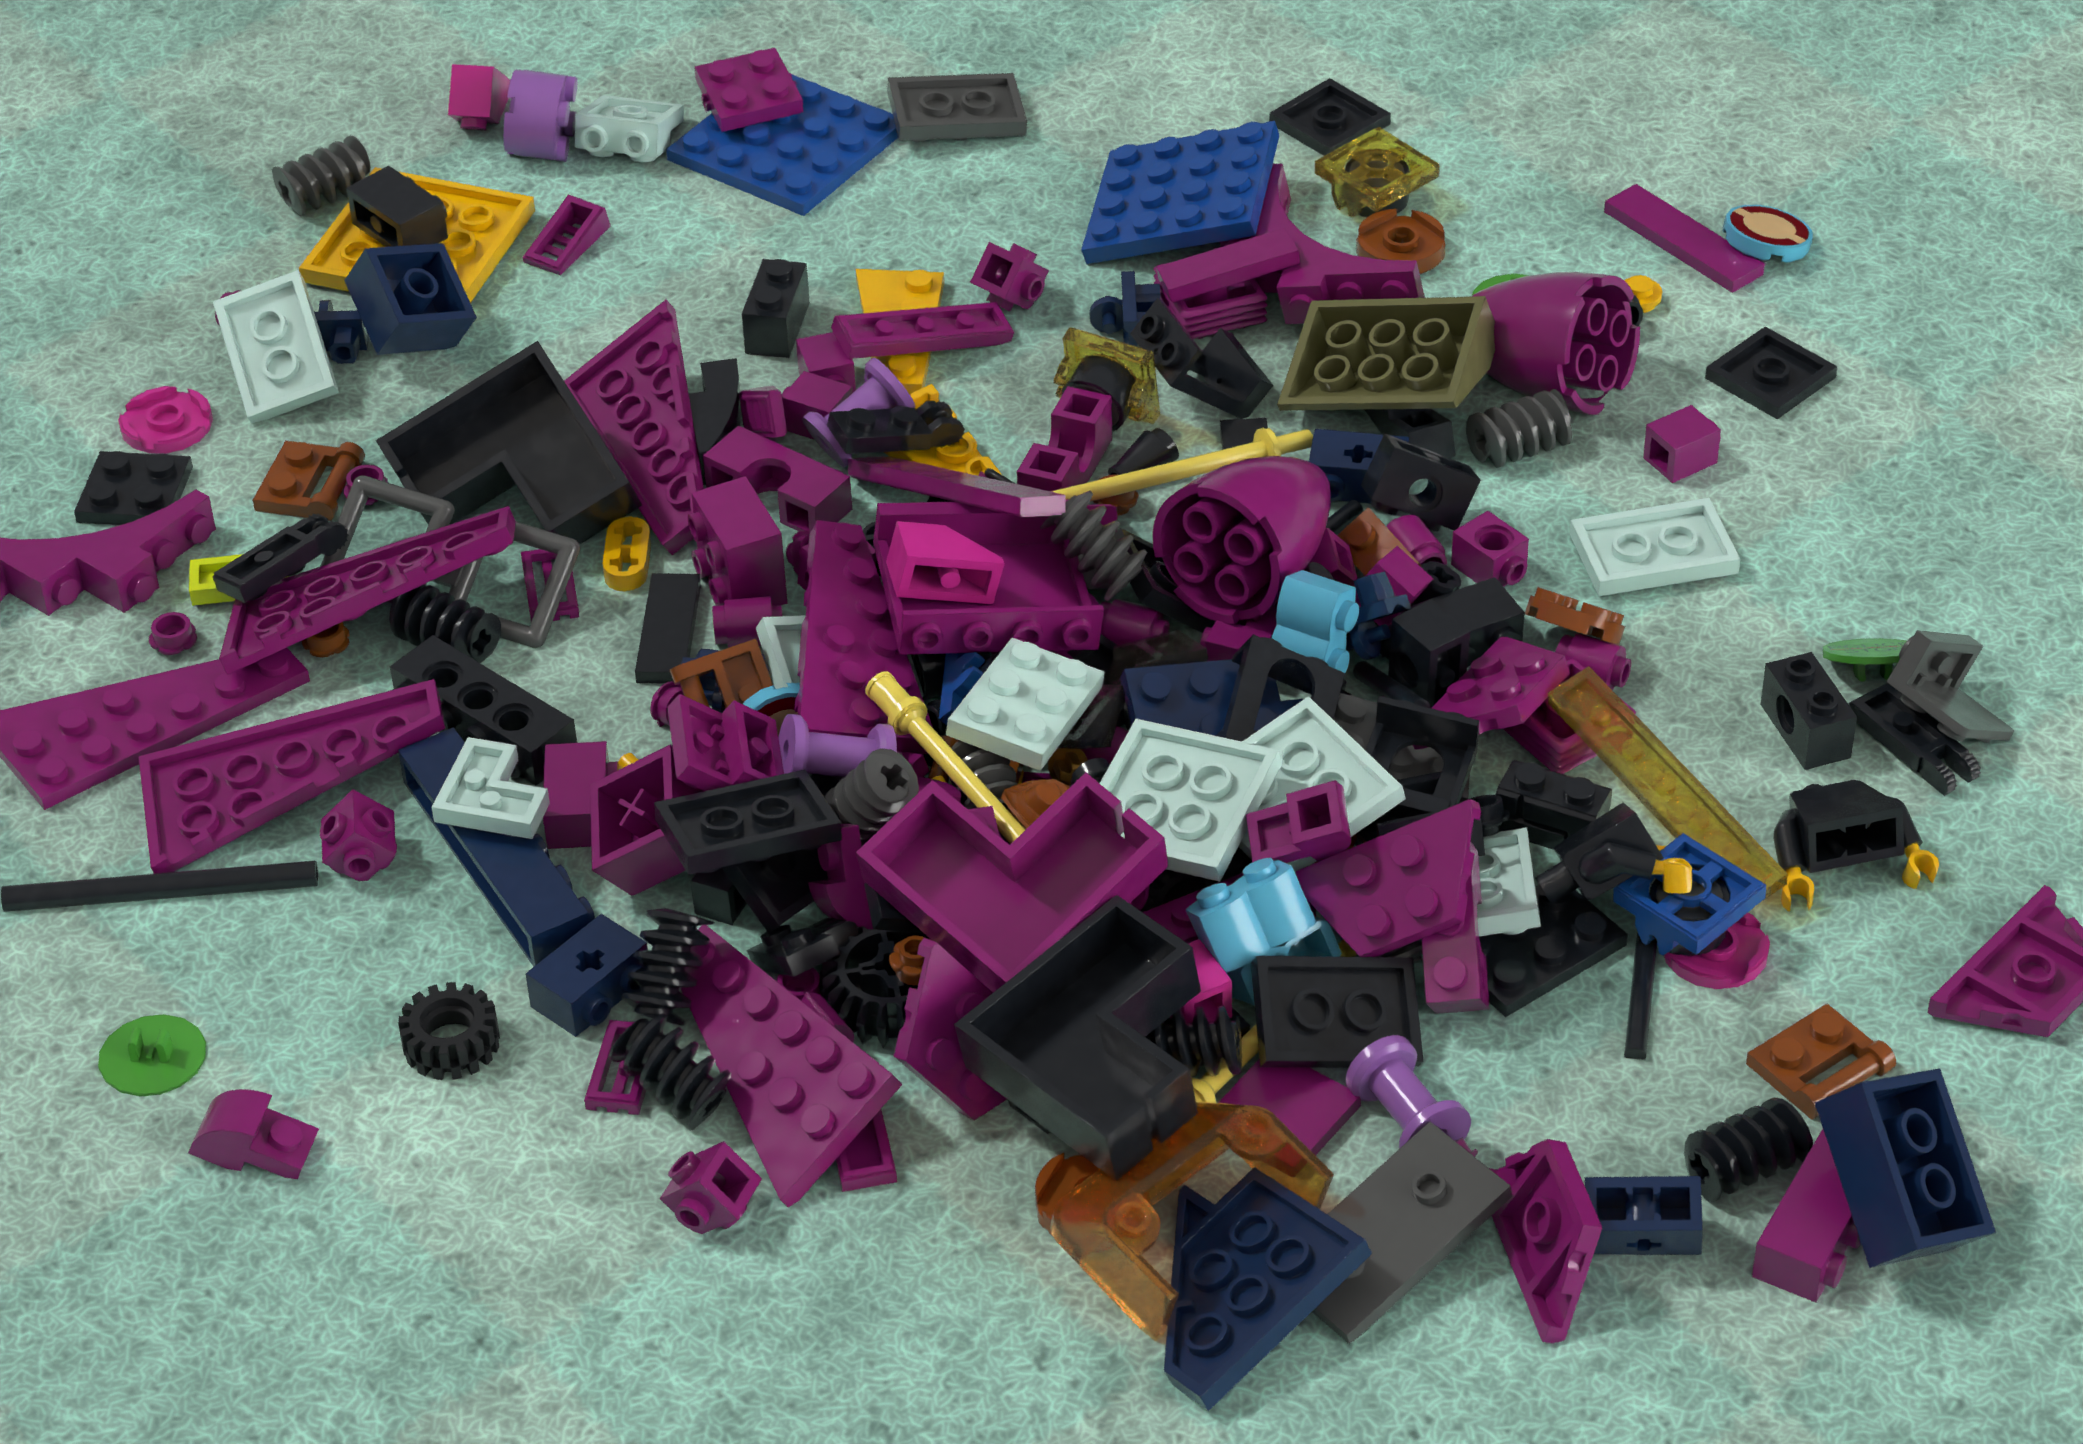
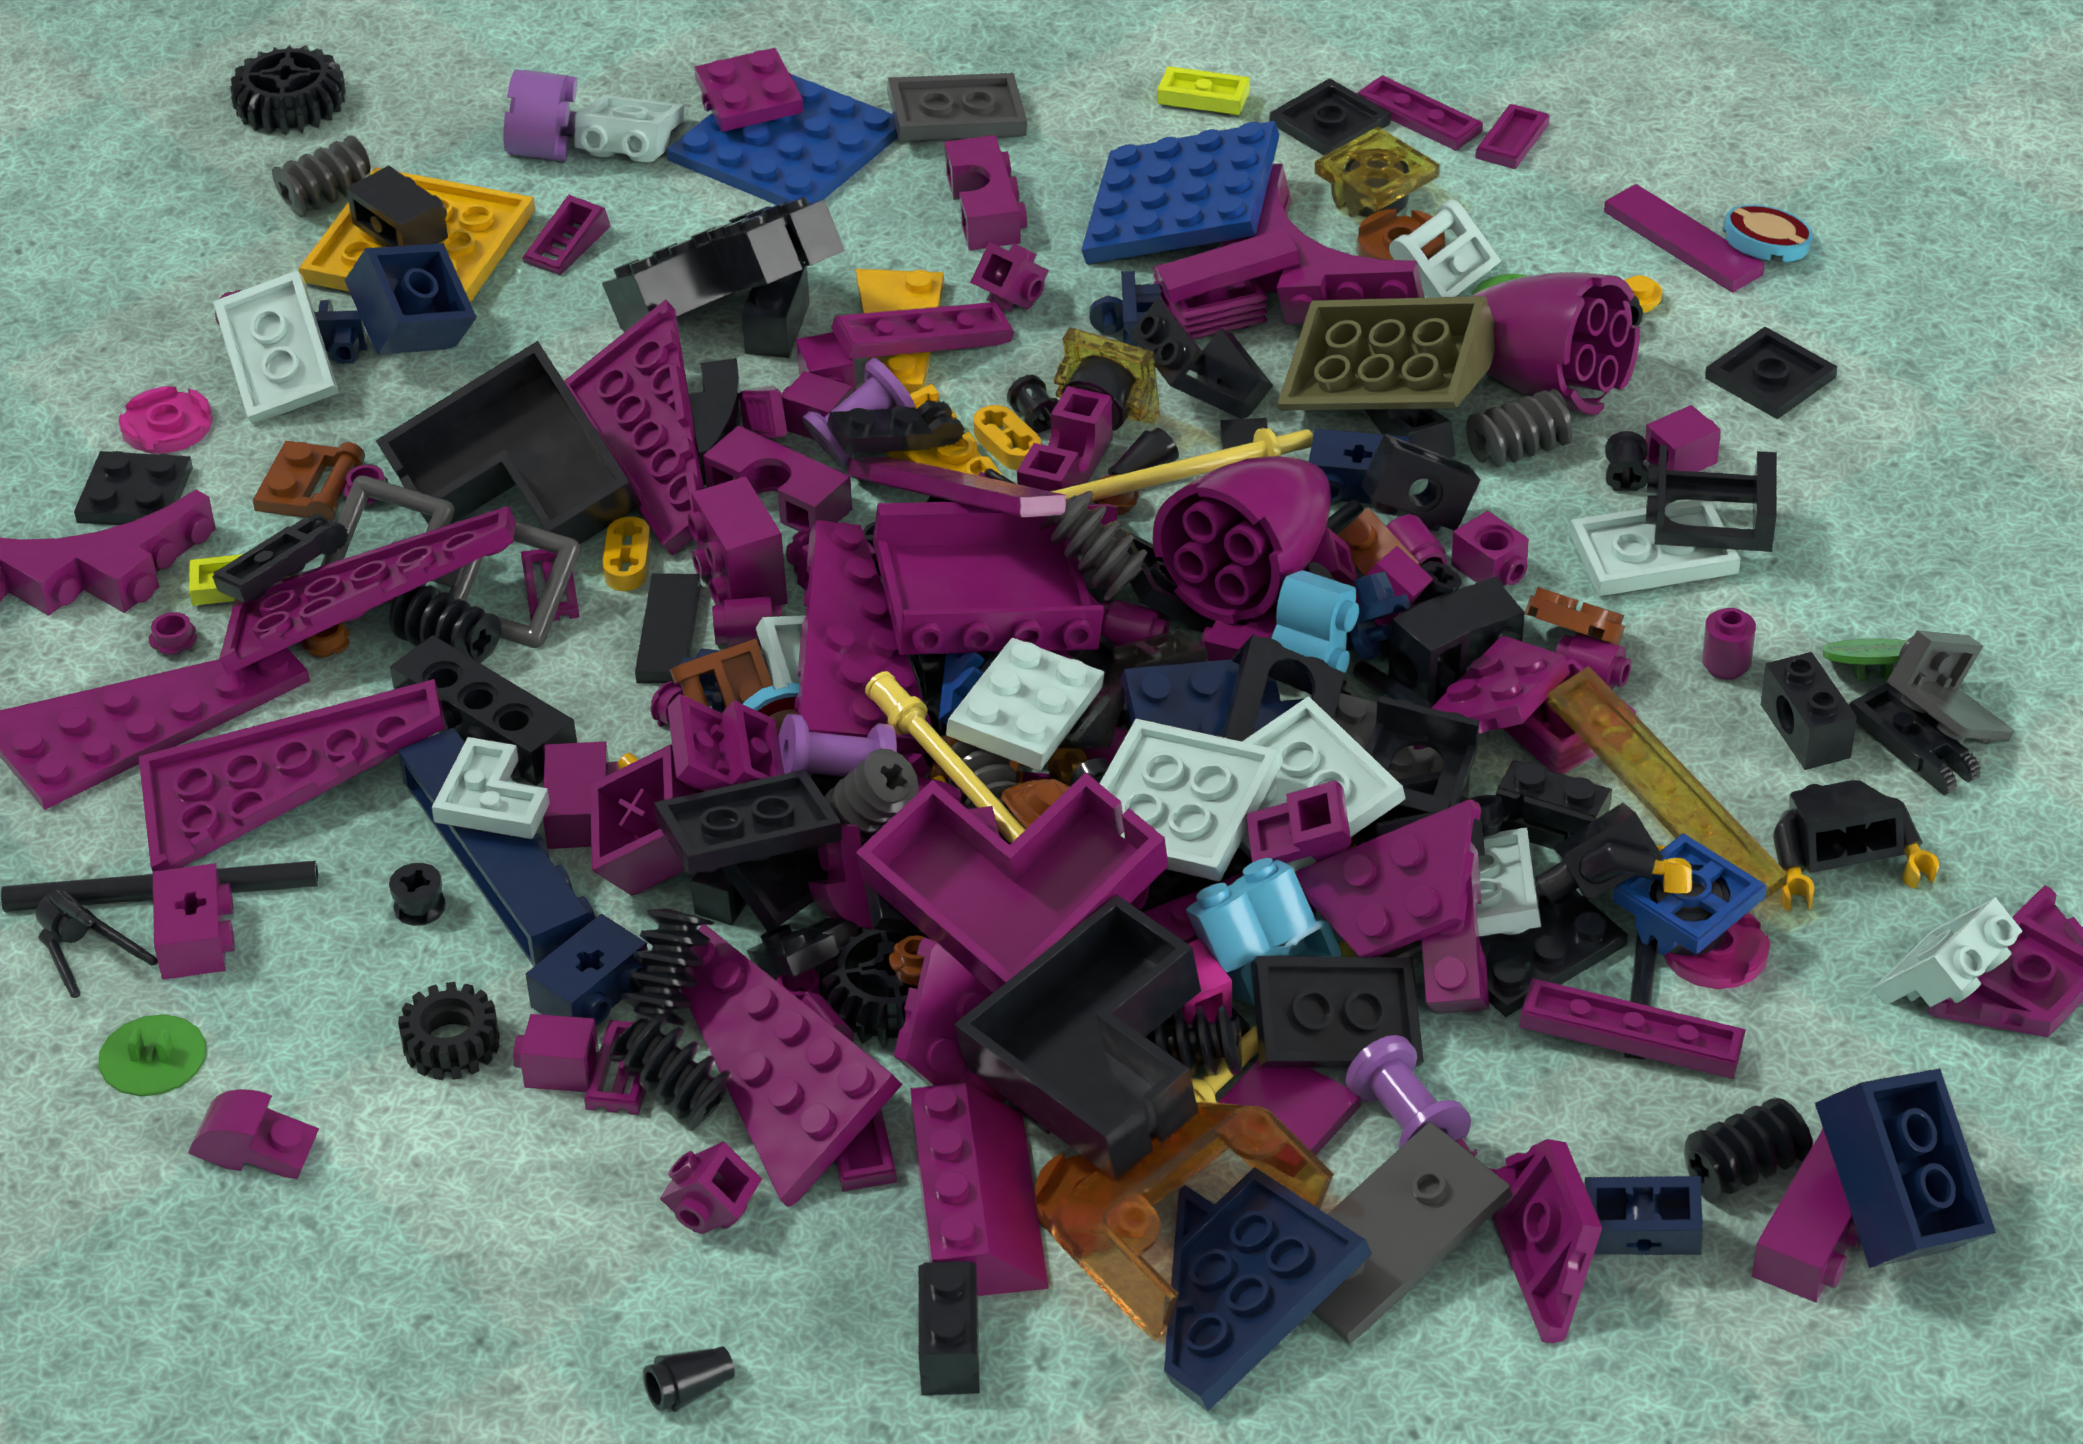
magenta brick [320,789,397,882] -> none
dark pink slope [448,64,511,130] -> none
dark pink slope [886,521,1005,604] -> none
dark orange plate [1746,1003,1896,1120] -> none
none -> black plant [36,890,158,998]
none -> magenta brick [153,863,235,980]
none -> black gear [230,45,346,136]
none -> black wheel [389,863,446,926]
none -> magenta brick [513,1014,599,1092]
none -> black piece [602,196,845,332]
none -> black cone [643,1346,735,1412]
none -> magenta slope [910,1082,1048,1296]
none -> black brick [918,1261,980,1396]
none -> magenta arch [944,135,1027,251]
none -> yellow beam [974,405,1041,471]
none -> black bush [1007,375,1059,433]
none -> neon yellow plate [1157,66,1250,115]
none -> magenta tile [1357,75,1483,151]
none -> light aqua plate [1389,199,1501,298]
none -> magenta tile [1475,104,1550,169]
none -> magenta tile [1519,978,1746,1079]
none -> black bush [1605,431,1648,491]
none -> black panel [1646,445,1777,552]
none -> magenta brick [1702,608,1756,680]
none -> light aqua plate [1872,897,2022,1007]

